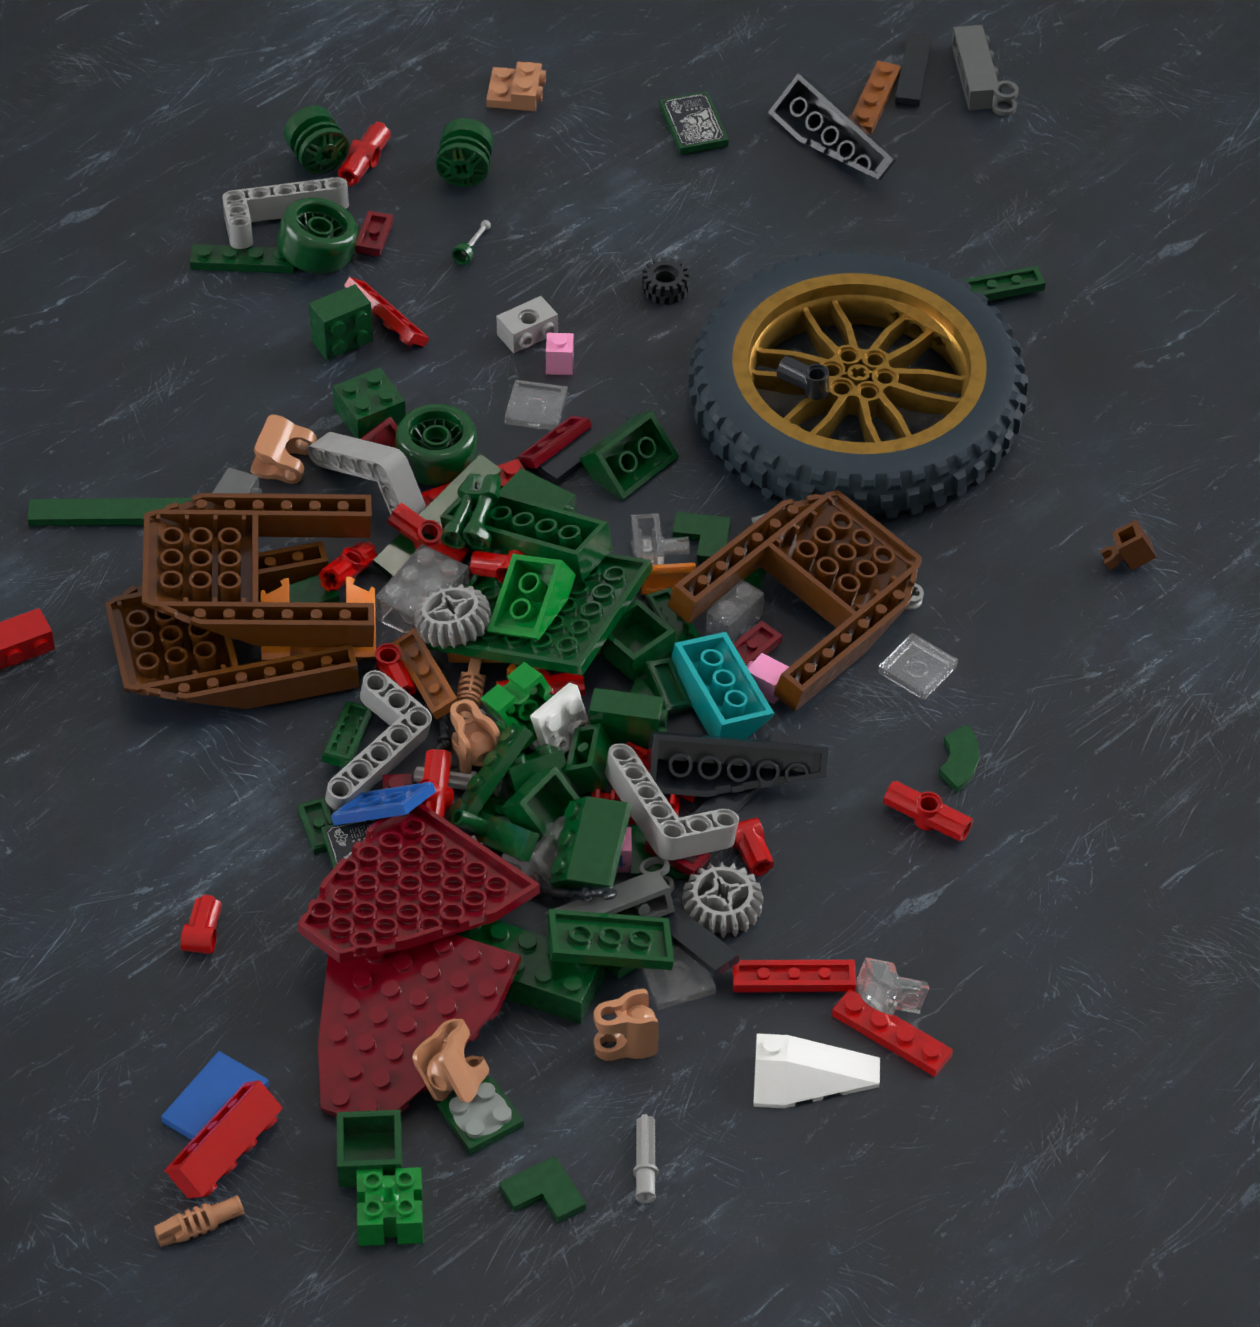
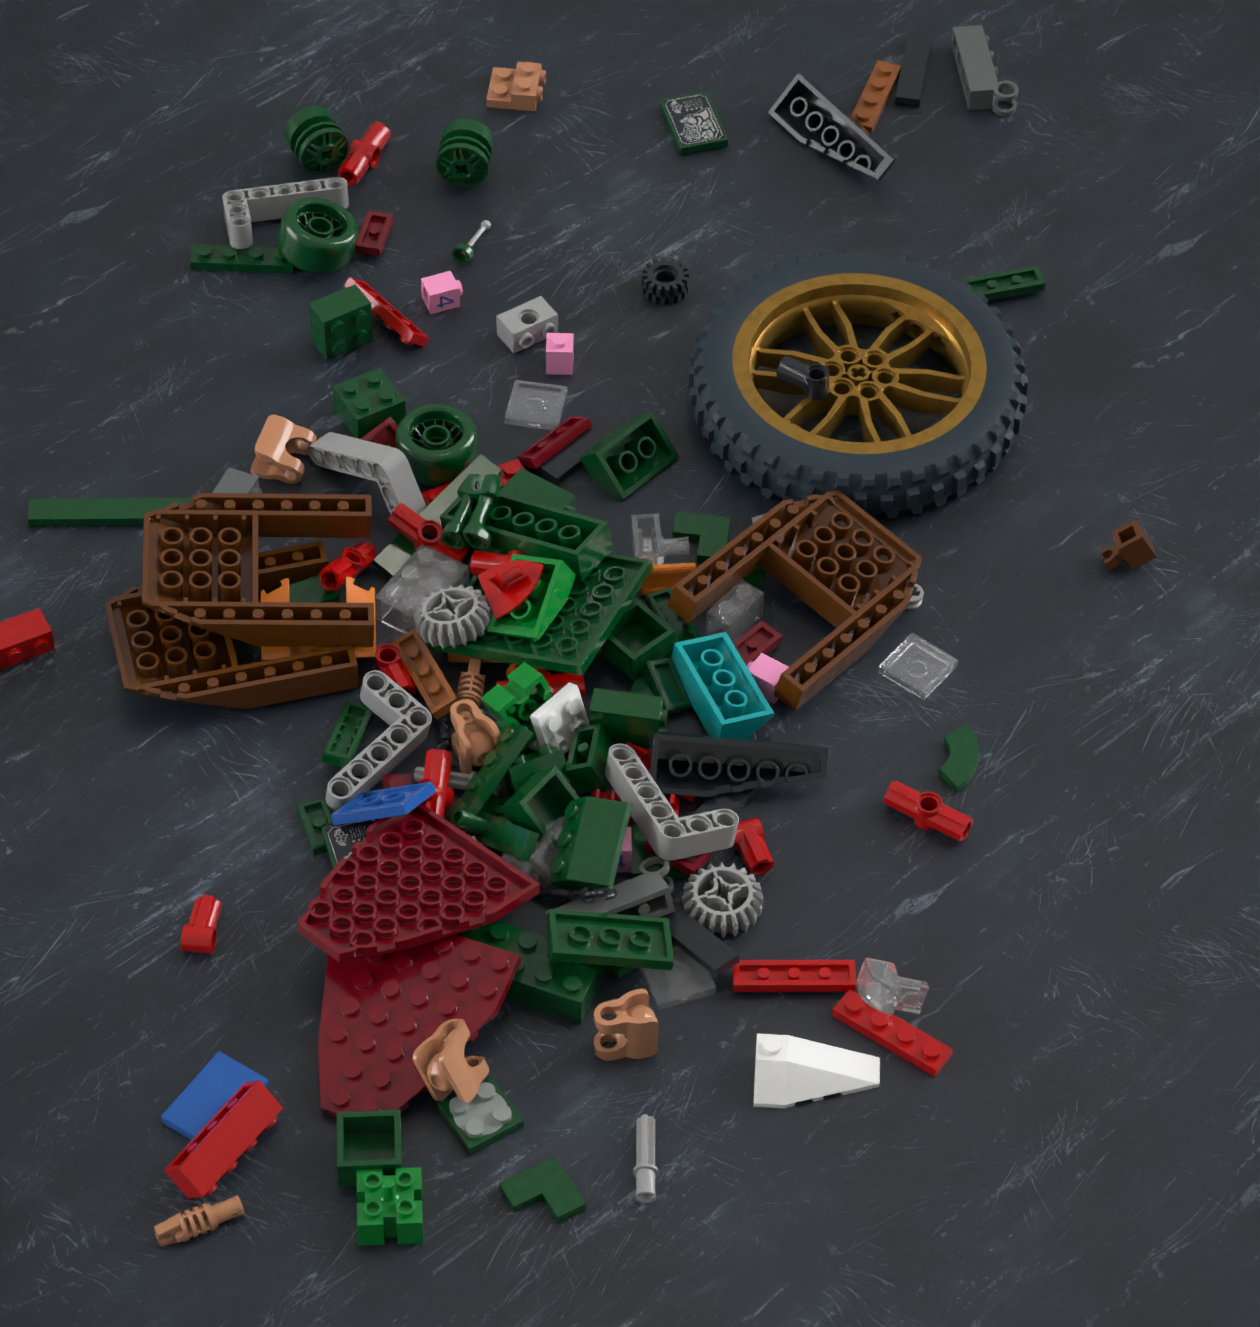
none -> bright pink brick [421,271,463,314]
none -> red shield [477,560,544,620]

